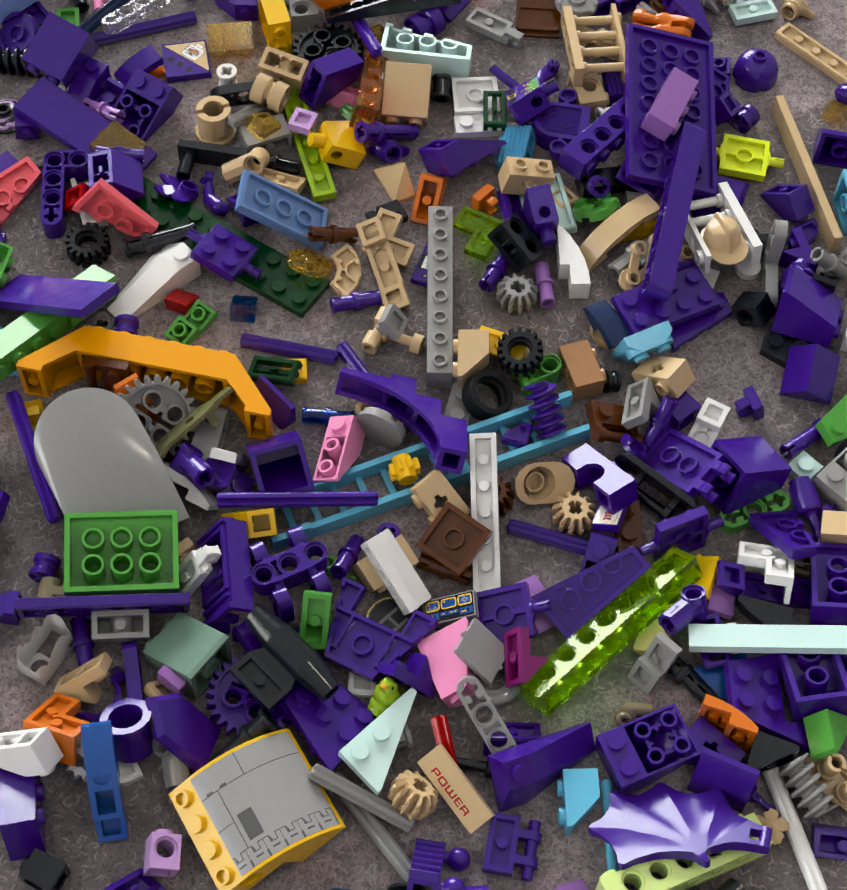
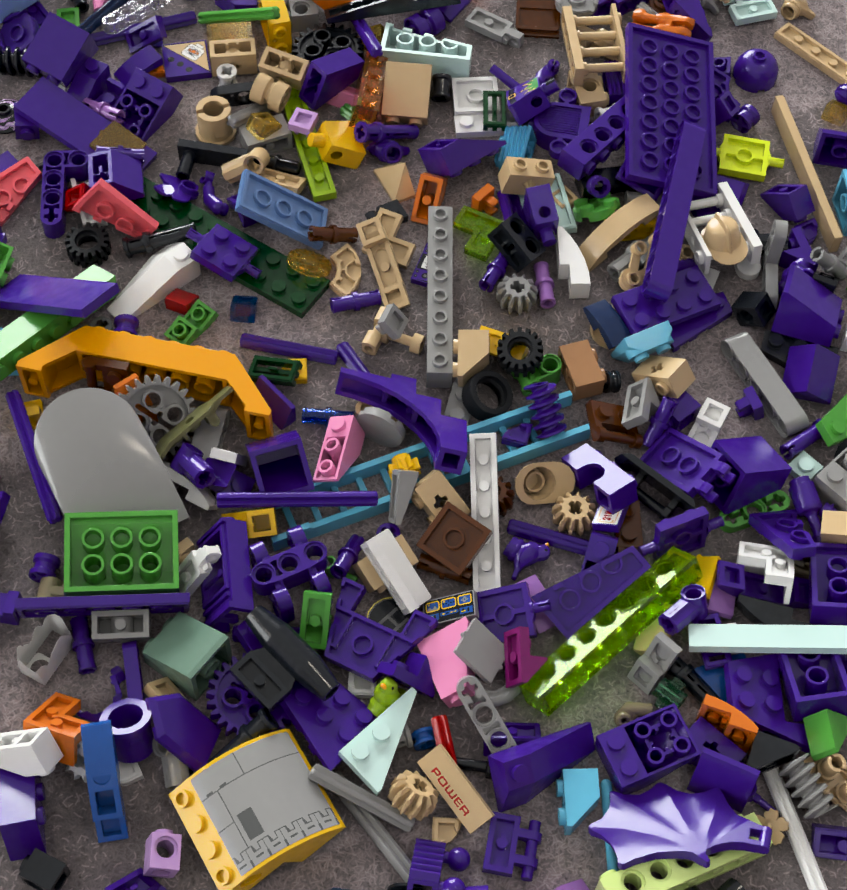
tan slope [53,652,112,704] -> none
medium lavender tile [157,665,186,695] -> none
dark purple tile [620,433,649,464] -> none
medium lavender brick [640,67,699,142] -> none
none -> dark purple slope [124,15,167,53]
none -> bright green axle [198,6,280,24]
none -> tan brick [209,38,258,77]
none -> light grey slope [388,469,419,525]
none -> blue bush [411,726,436,751]
none -> tan tile [432,817,462,845]
none -> dark purple animal [503,536,551,581]
none -> clear green gear [652,677,688,709]
none -> light grey beam [720,331,809,438]

